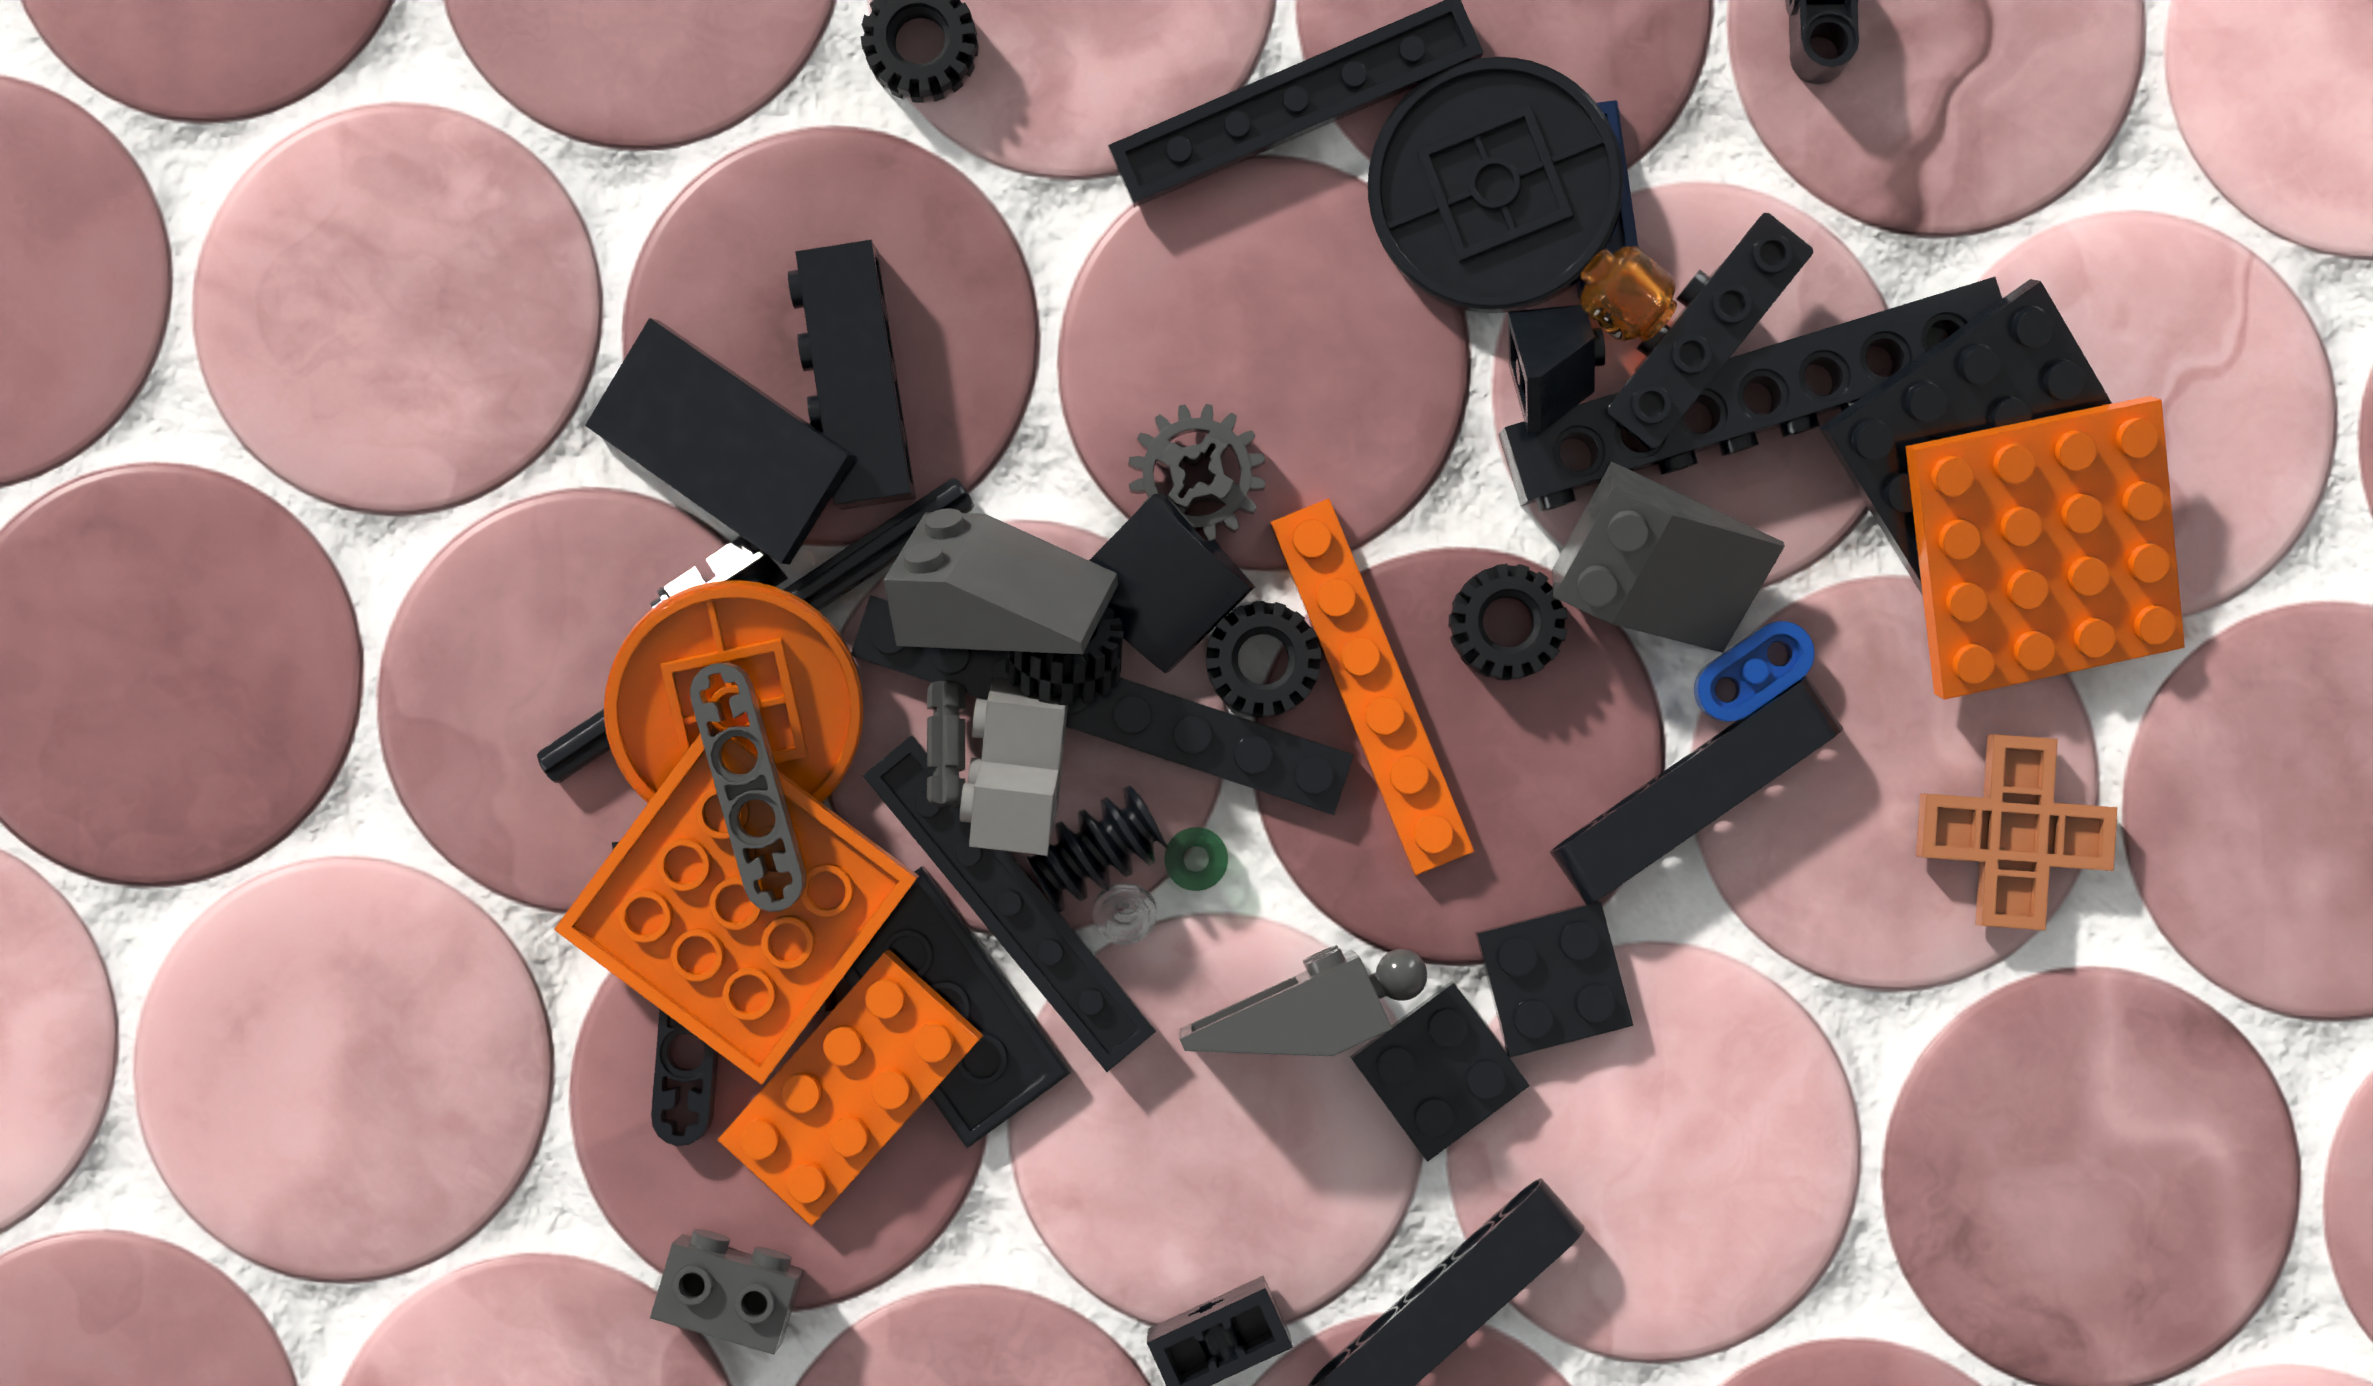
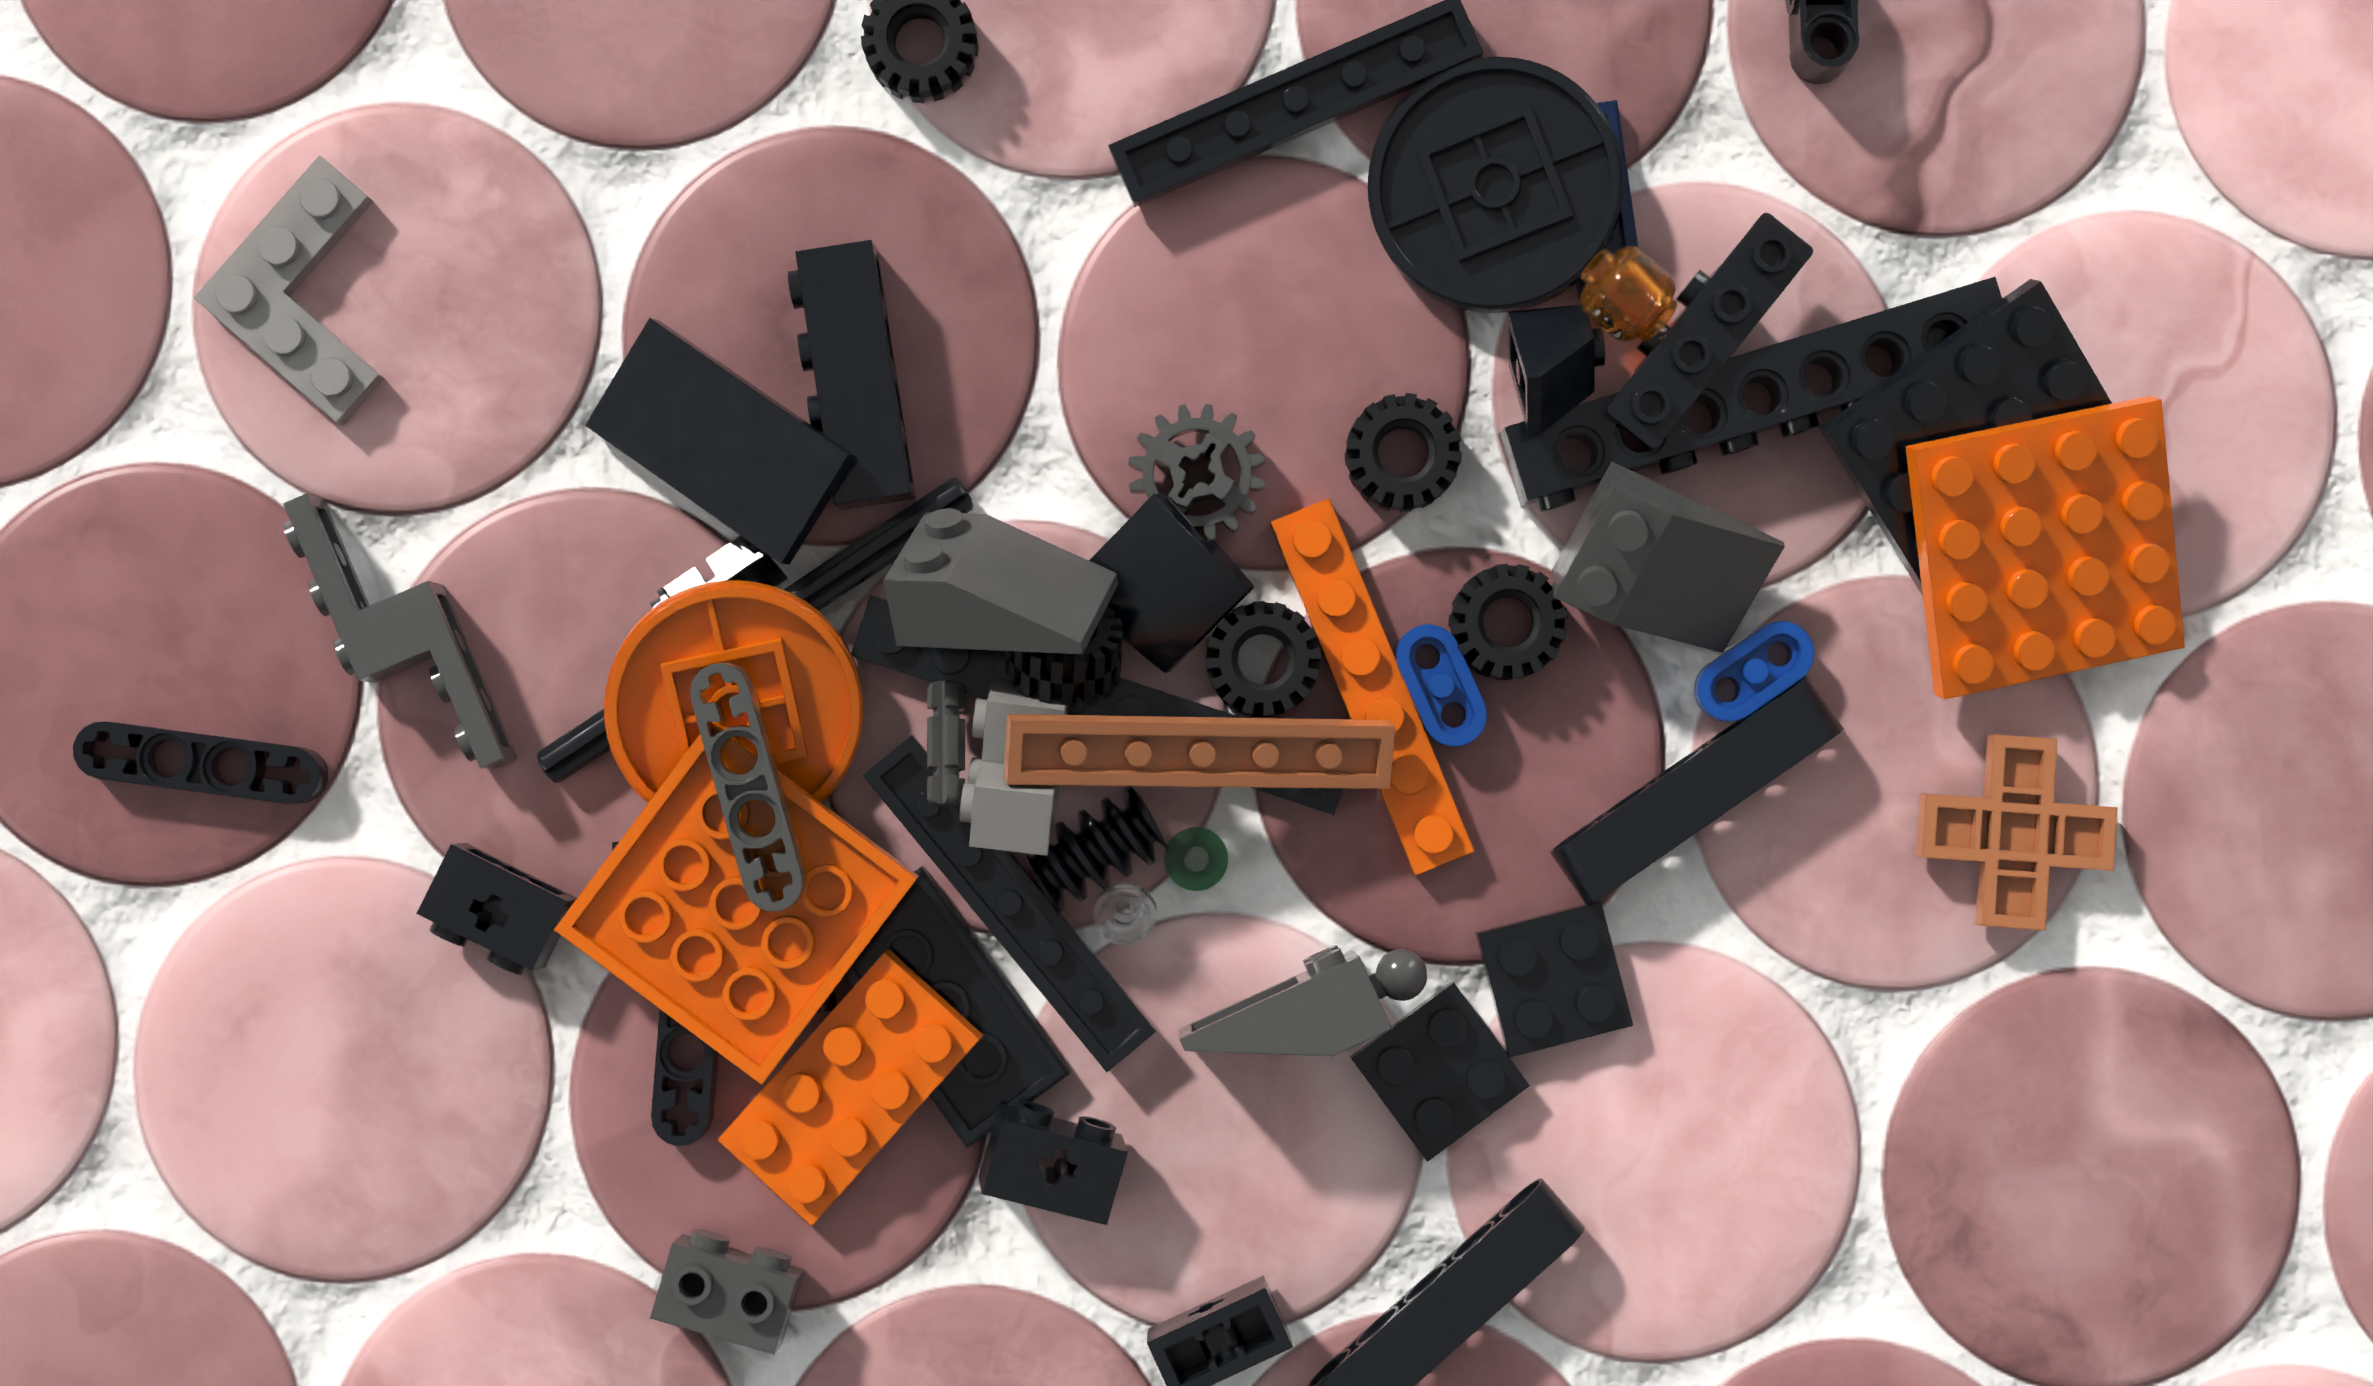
none -> black beam [73,722,328,804]
none -> light grey plate [194,155,384,425]
none -> dark grey bracket [283,493,518,769]
none -> black brick [416,843,577,975]
none -> black brick [979,1101,1128,1225]
none -> nougat plate [1003,714,1395,789]
none -> black tyre [1344,393,1462,512]
none -> blue plate [1395,624,1487,747]

